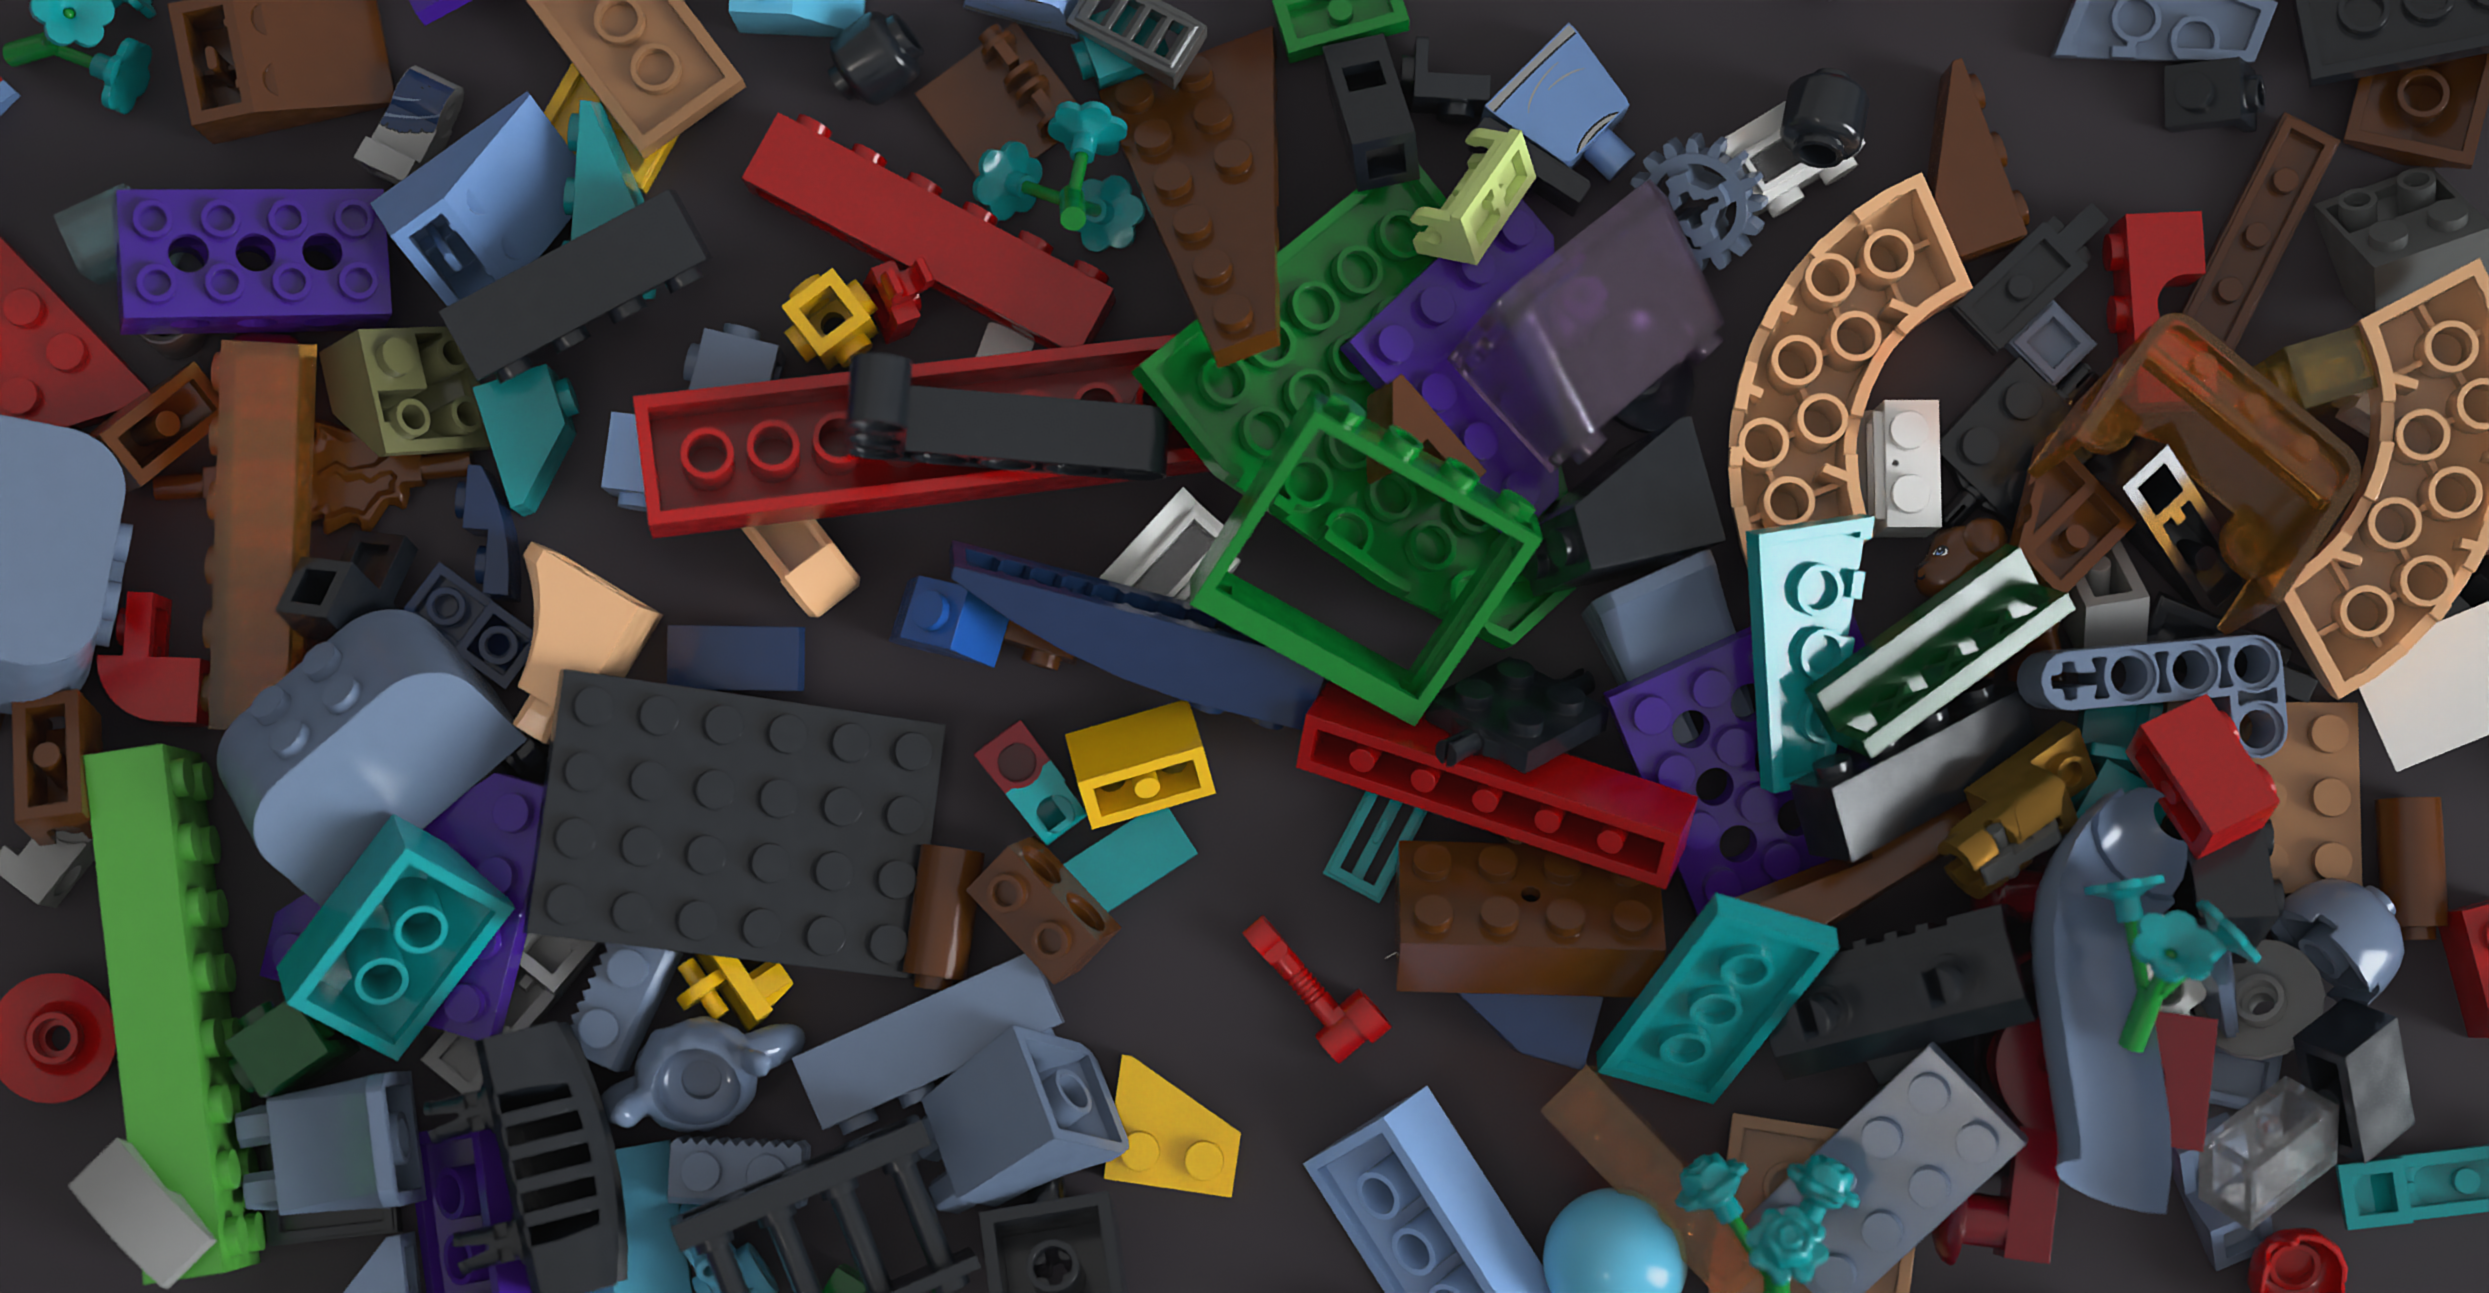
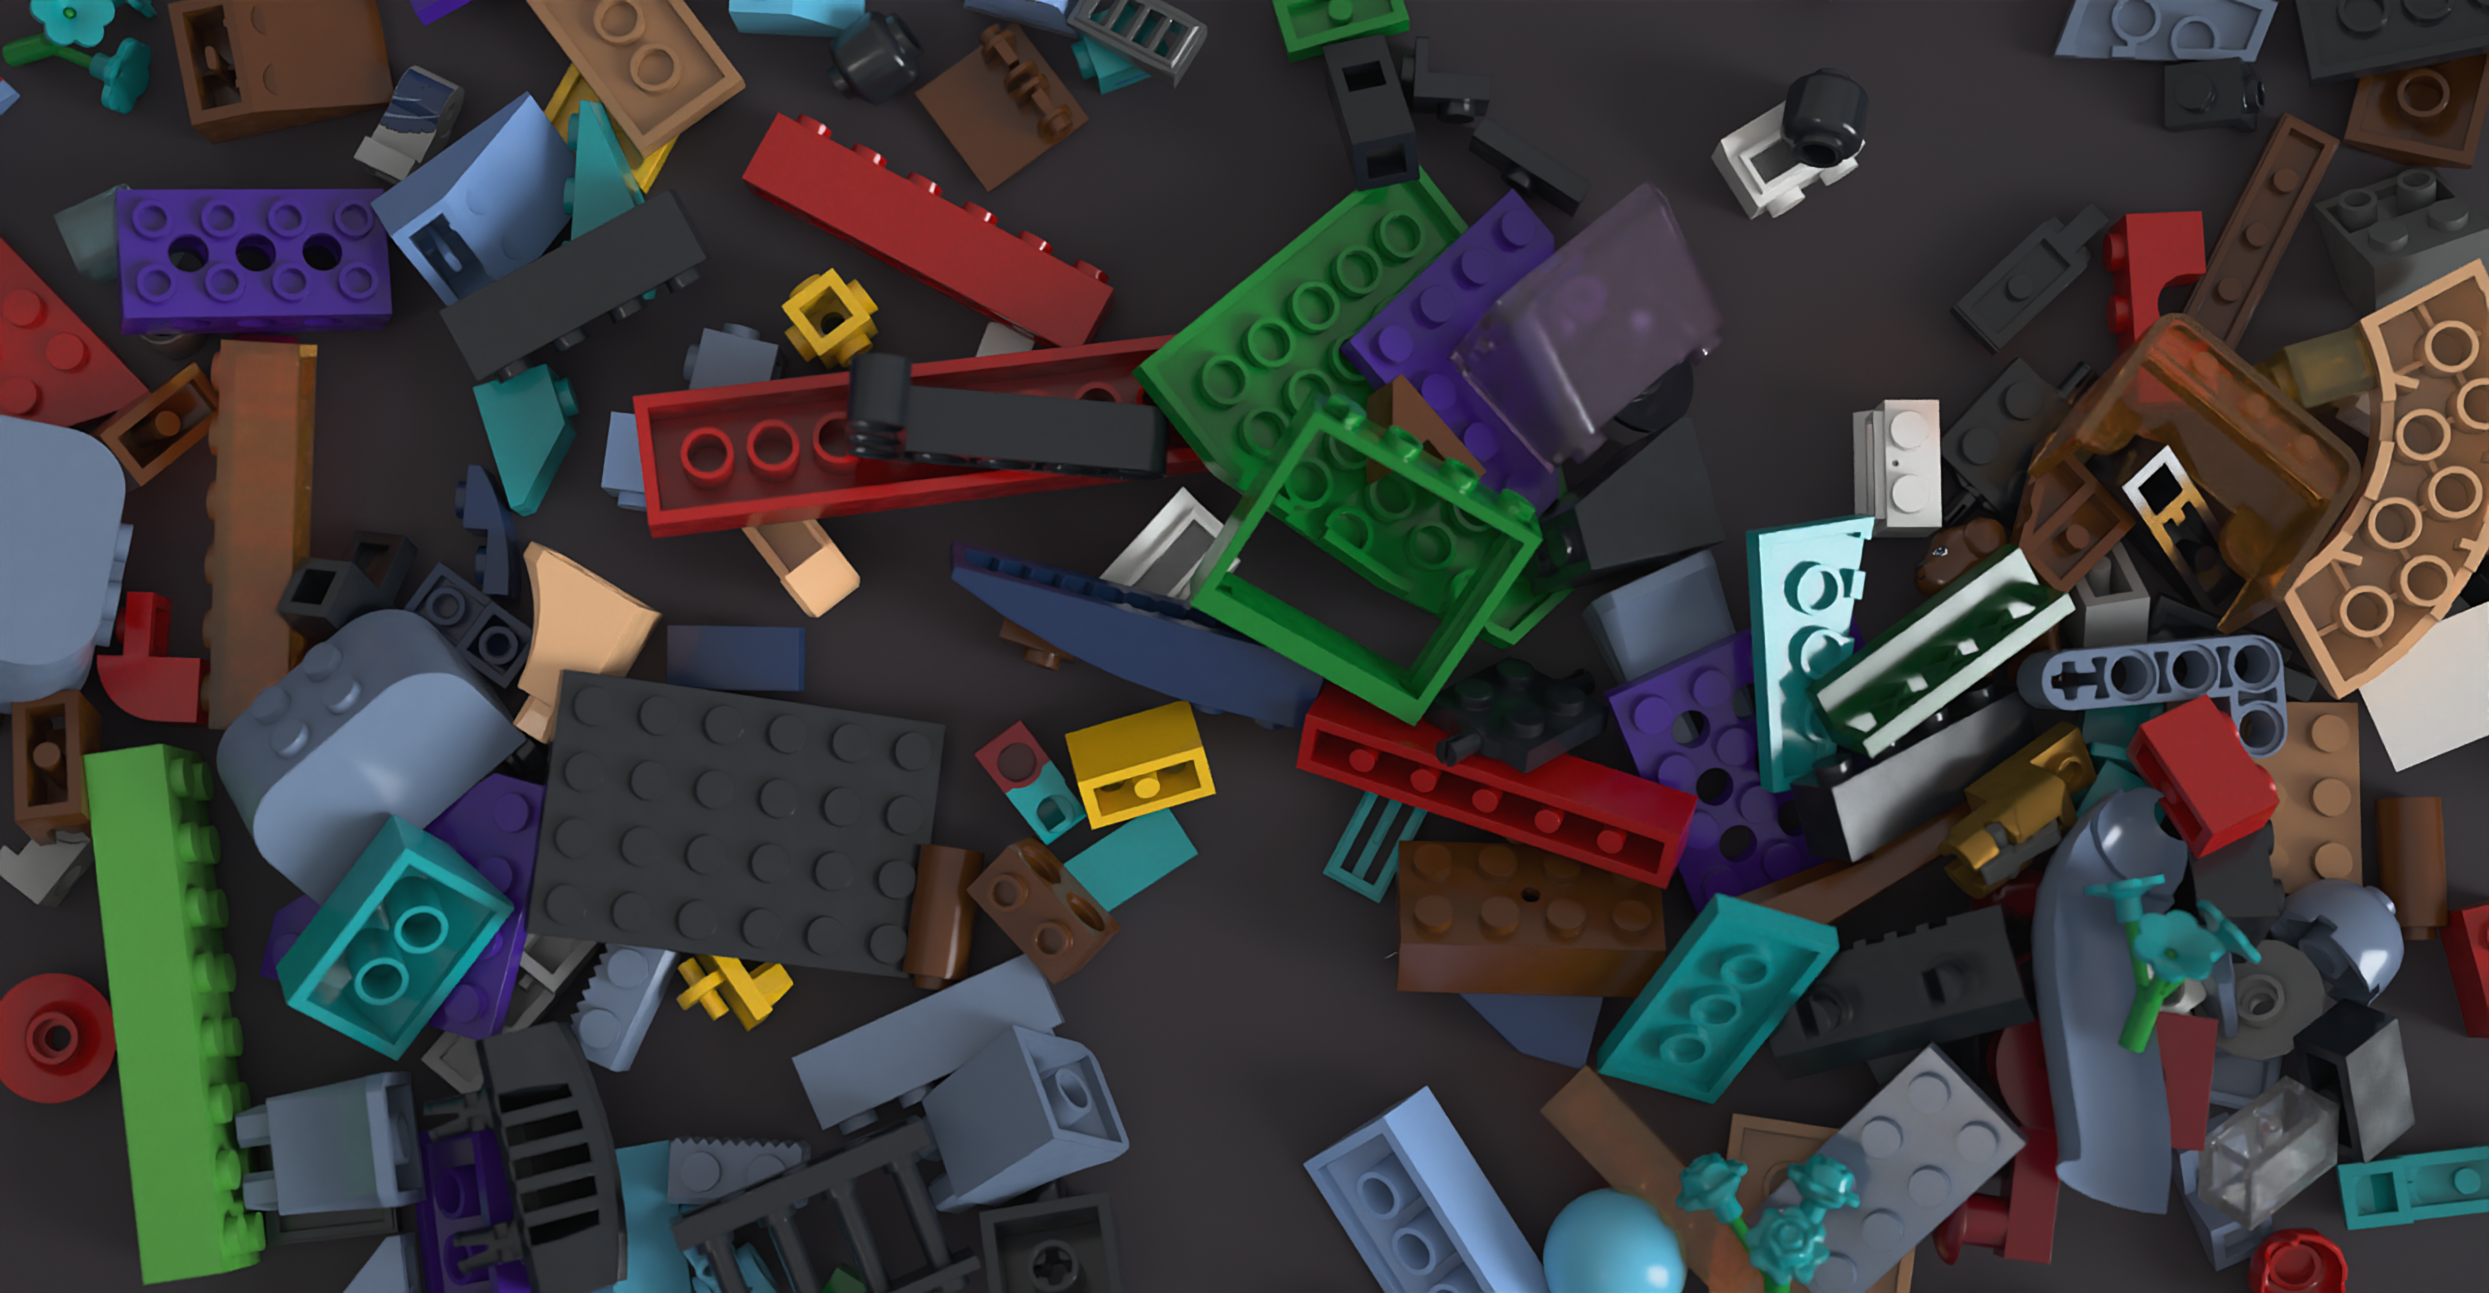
light grey slope [68,1138,217,1289] -> none
reddish brown piece [153,418,475,535] -> none
dark green brick [225,1001,361,1097] -> none
olive slope [319,326,491,457] -> none
sand blue piece [600,1016,806,1133] -> none
red plate [862,257,935,344] -> none
blue slope [889,575,1009,668] -> none
teal plant [972,101,1145,252] -> none
reddish brown wing [1098,25,1280,369] -> none
yellow wing [1104,1054,1241,1198] -> none
red brick [1242,915,1392,1064] -> none
yellowish green hinge [1410,128,1536,265] -> none
medium blue torso [1480,23,1636,182] -> none
sand blue gear [1627,132,1768,274] -> none
light nougat brick [1728,172,1973,568] -> none
reddish brown slope [1926,58,2030,265] -> none
sand blue tile [2004,300,2097,386] -> none

